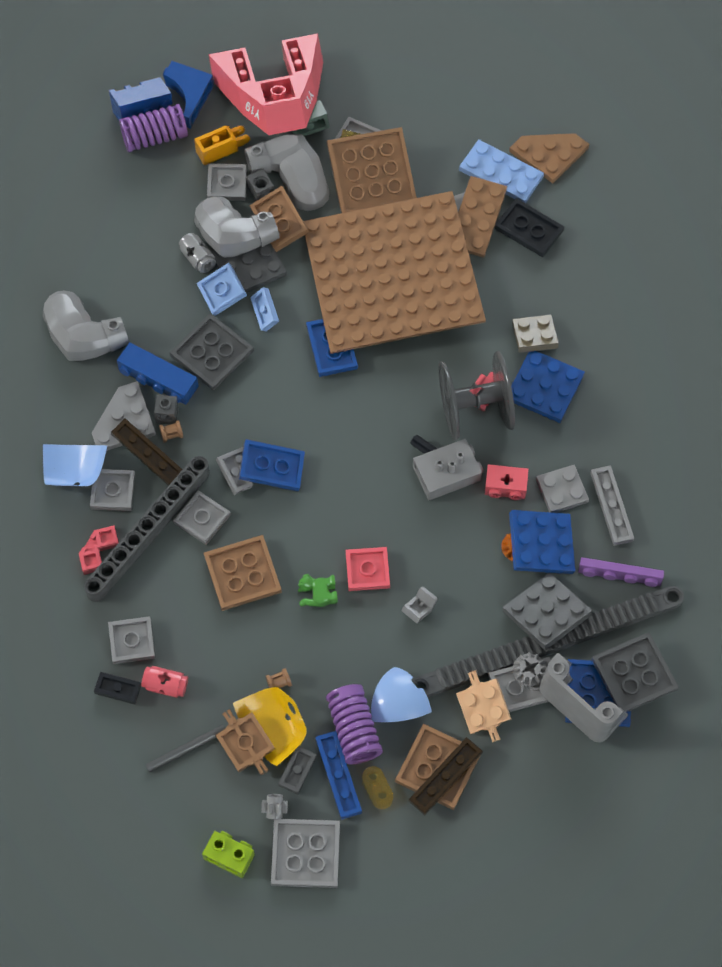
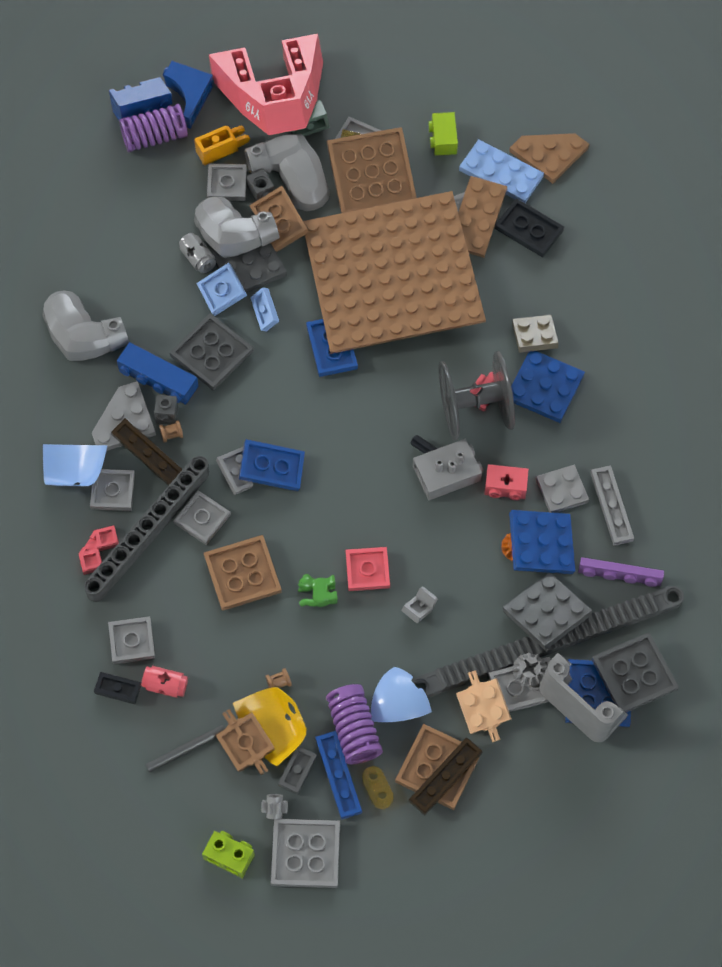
none -> lime brick [428,112,458,156]

